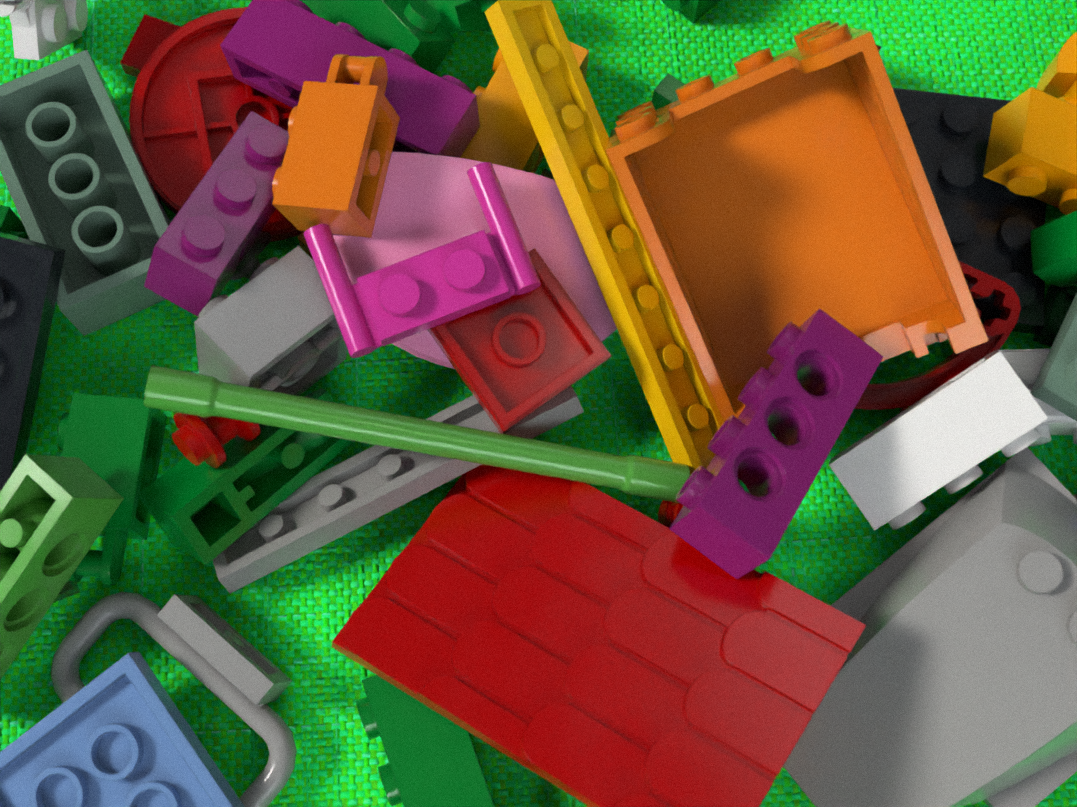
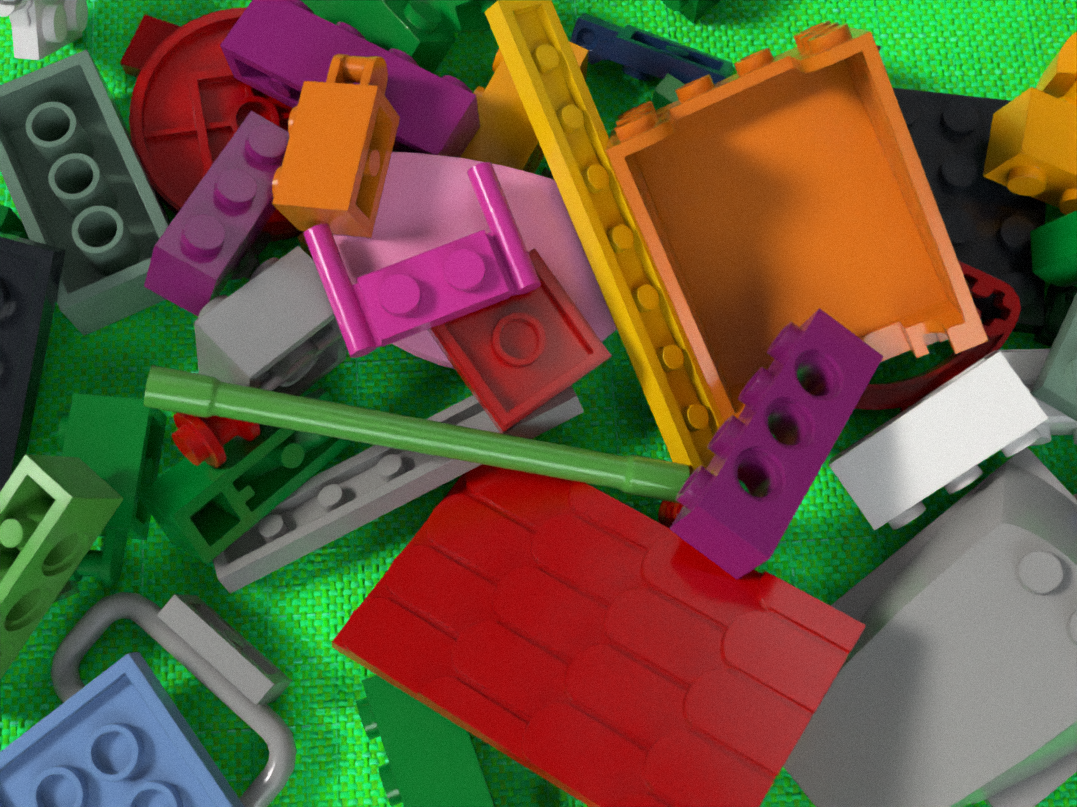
none -> dark blue hinge [570,13,735,84]

